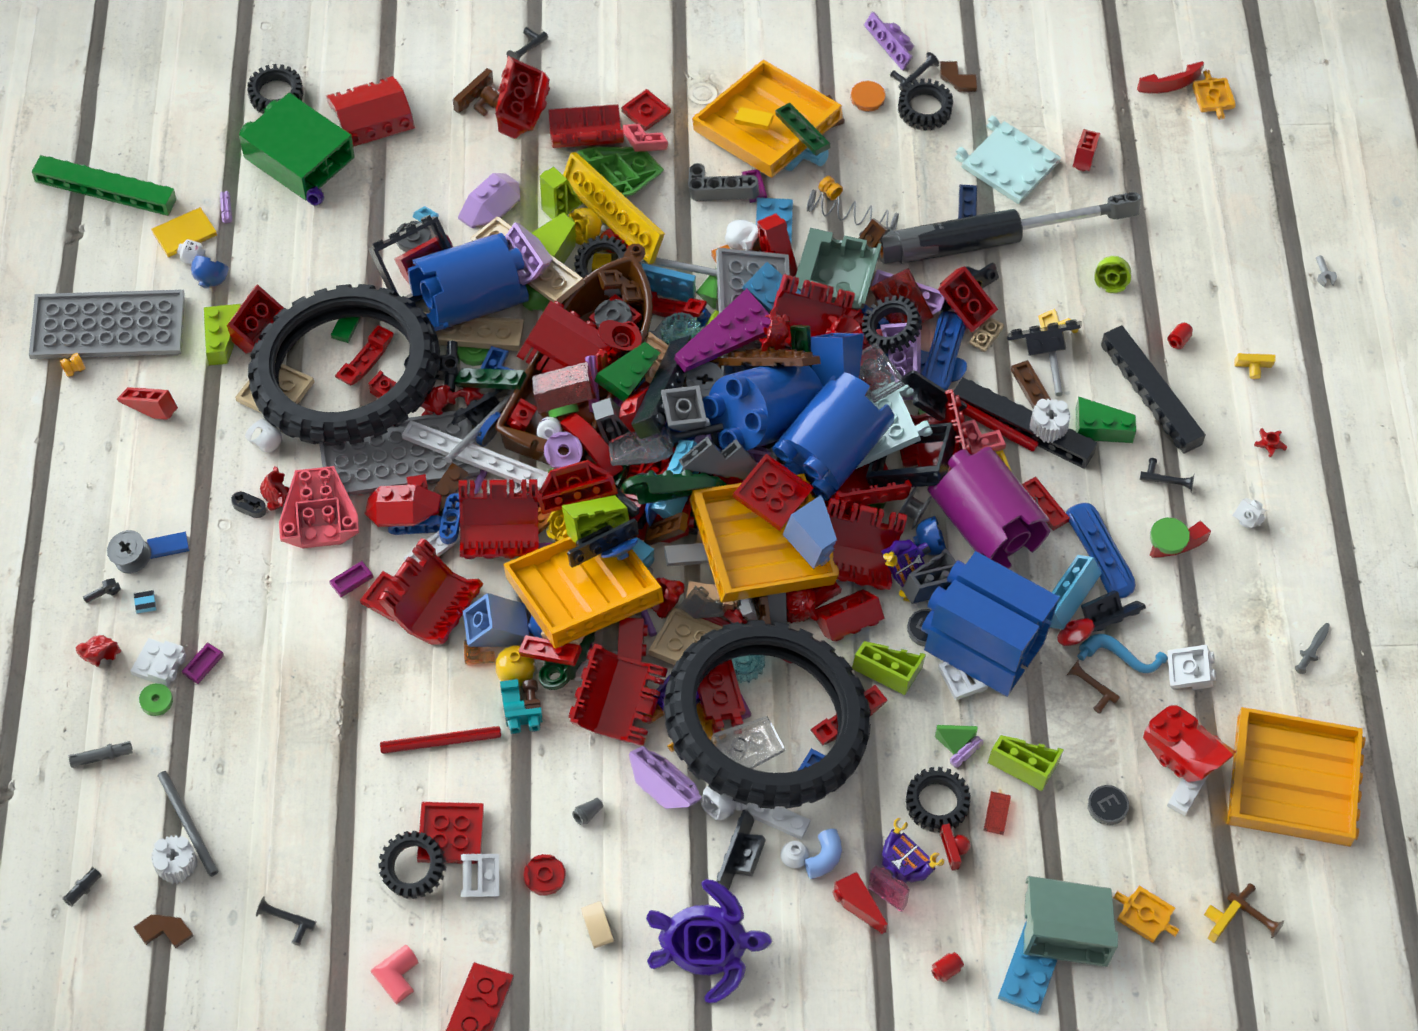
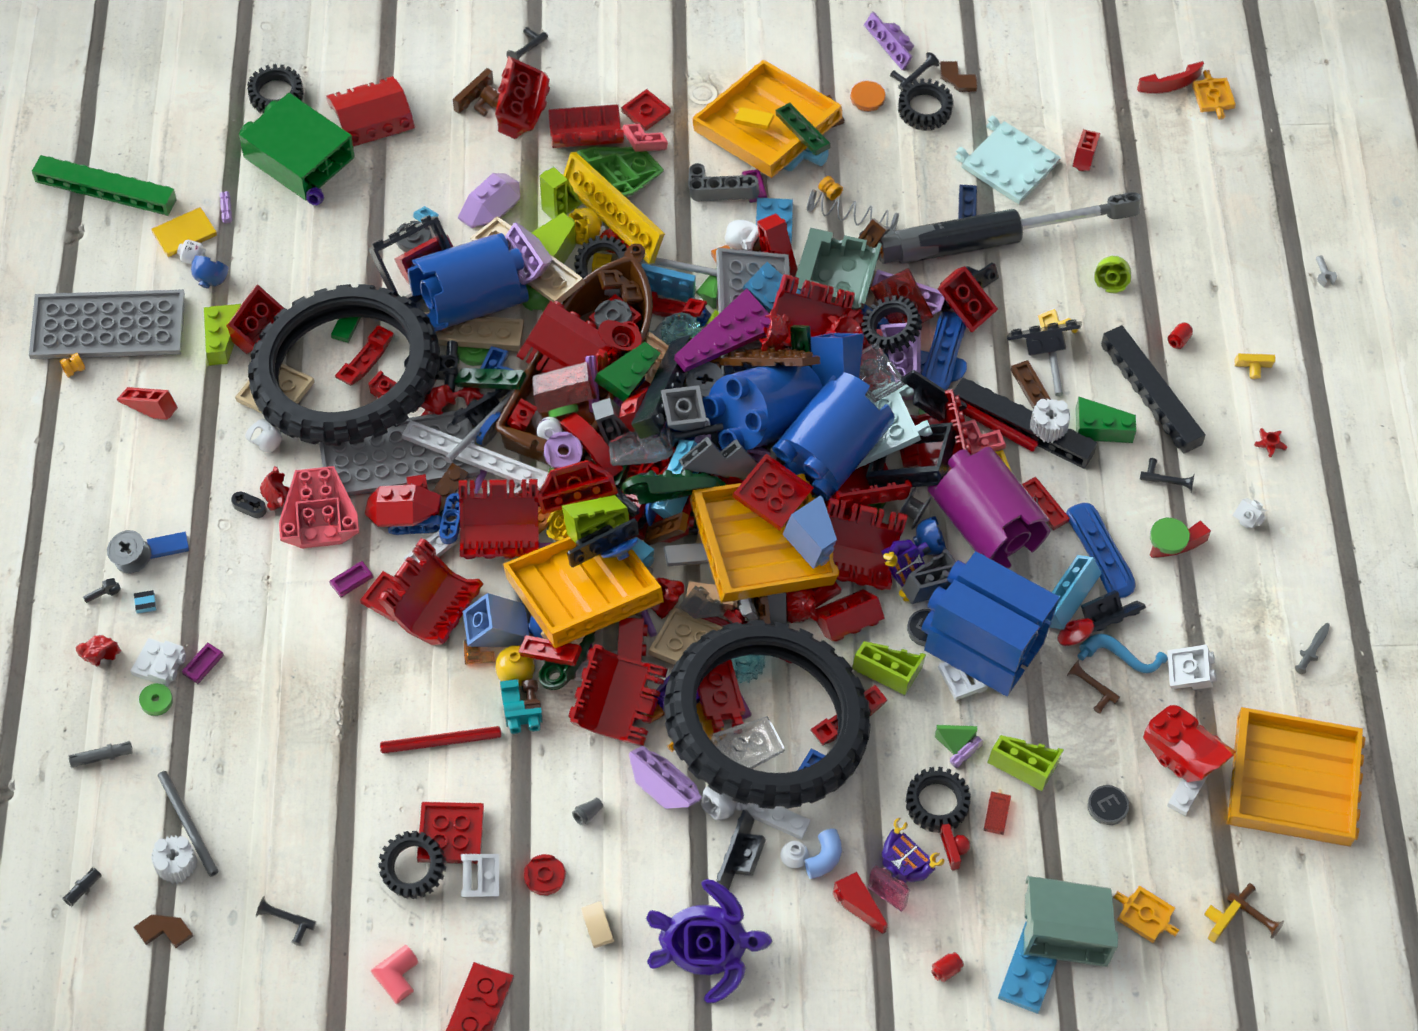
tan slope [969,317,1004,352] -> none

